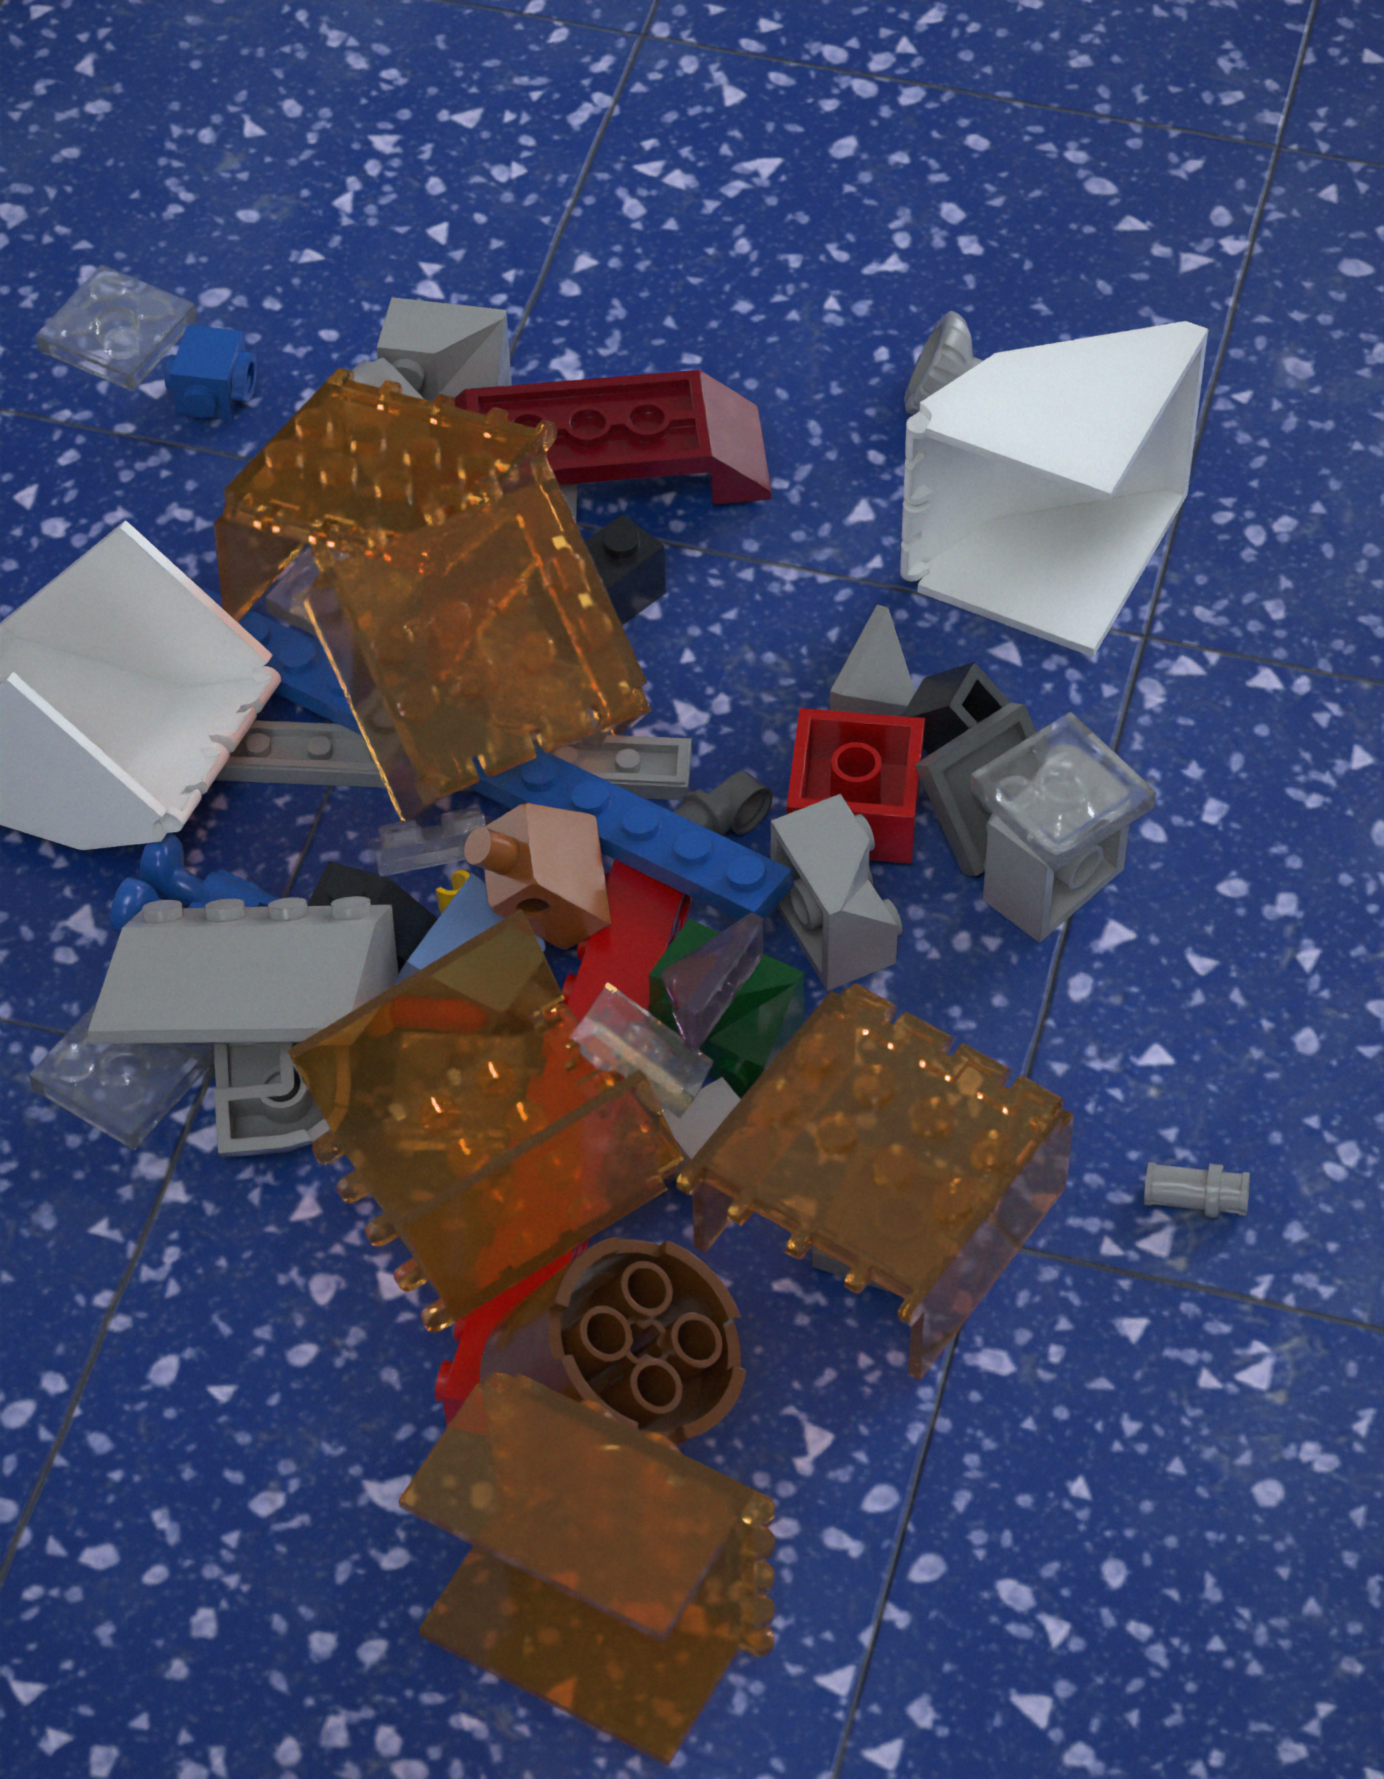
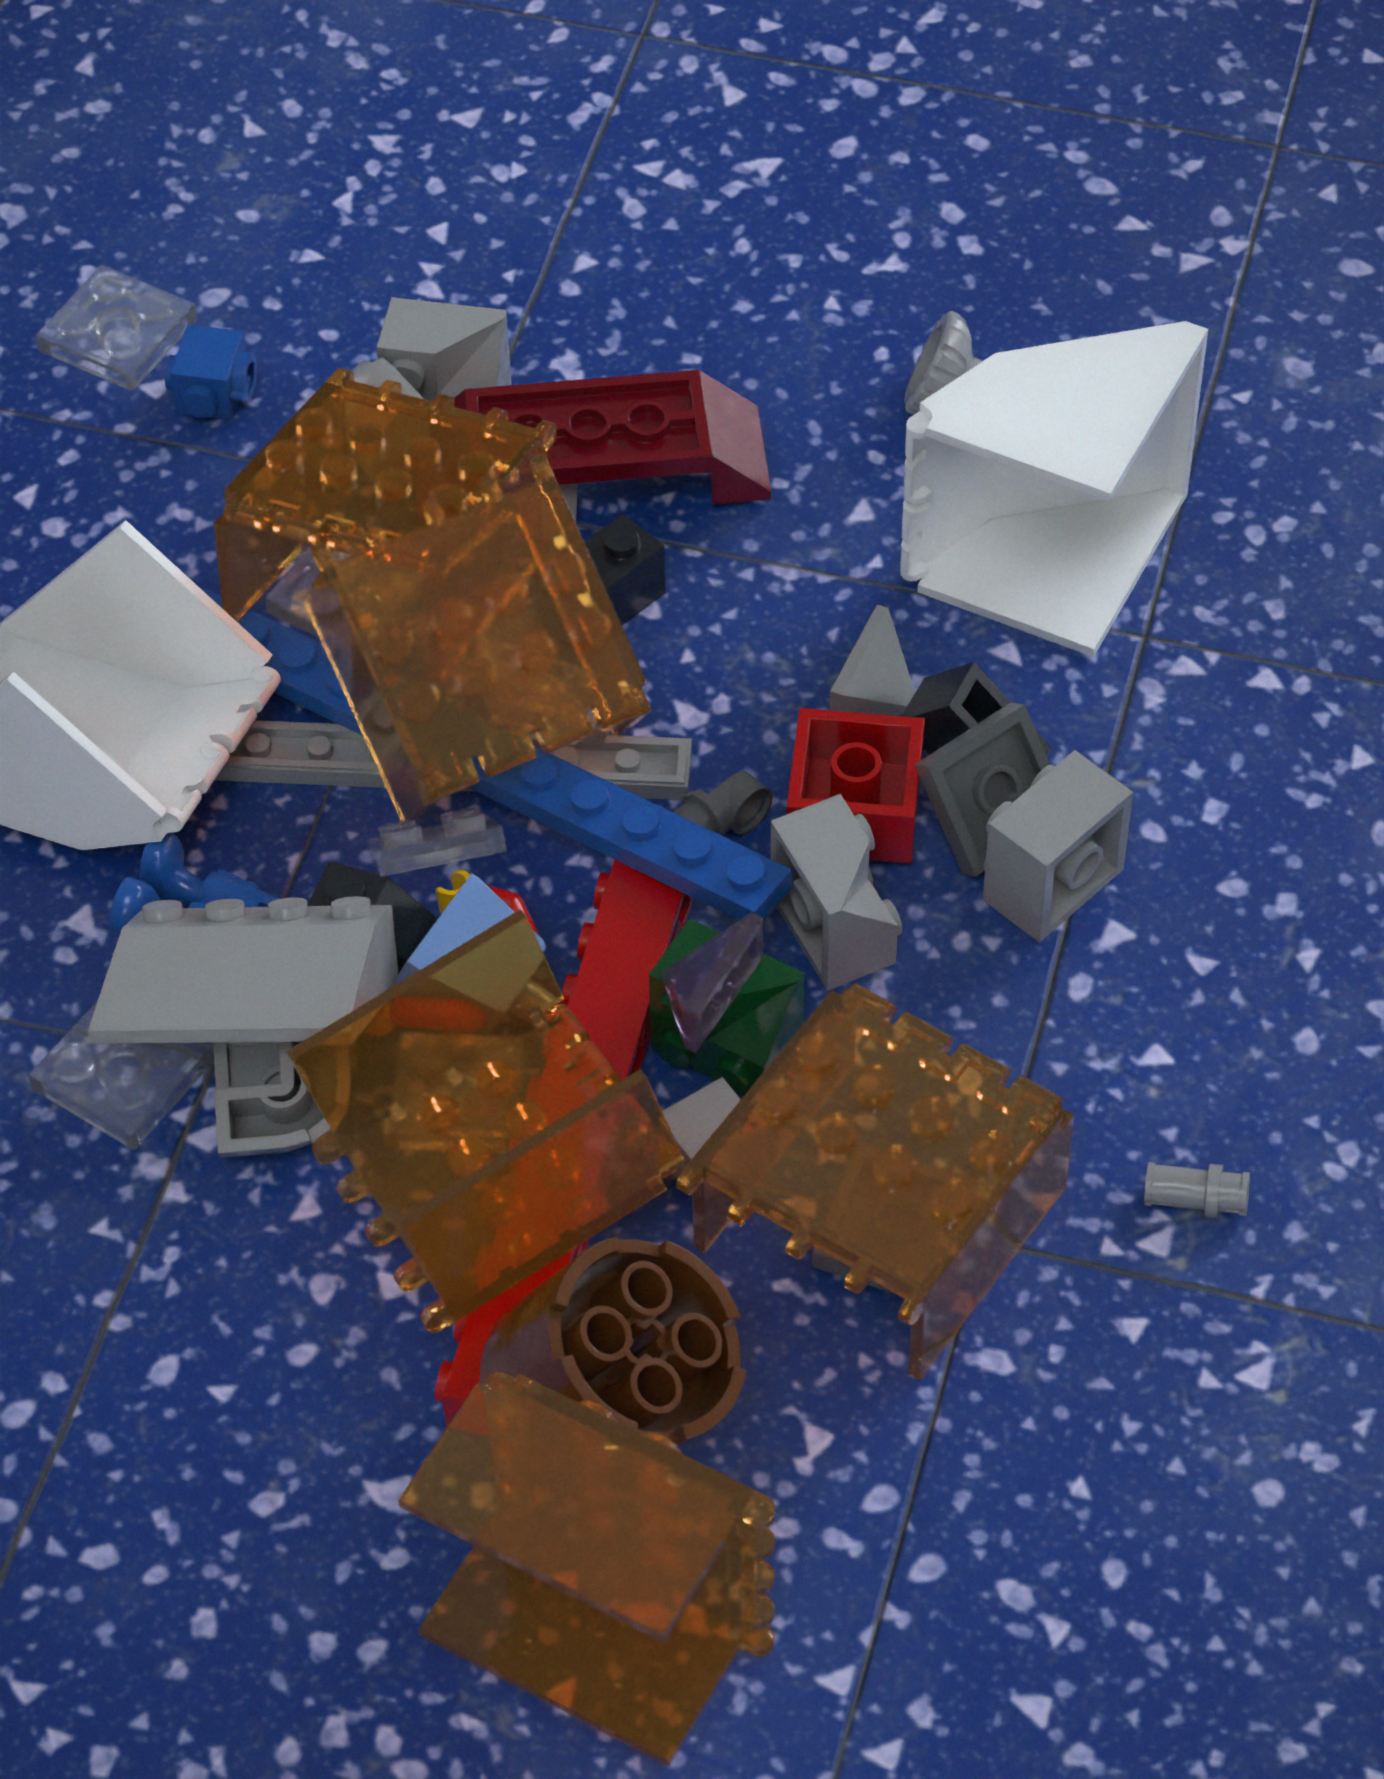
dark orange torso [464,803,611,950] -> none
clear plate [570,982,714,1119] -> none
clear plate [970,711,1156,872] -> none

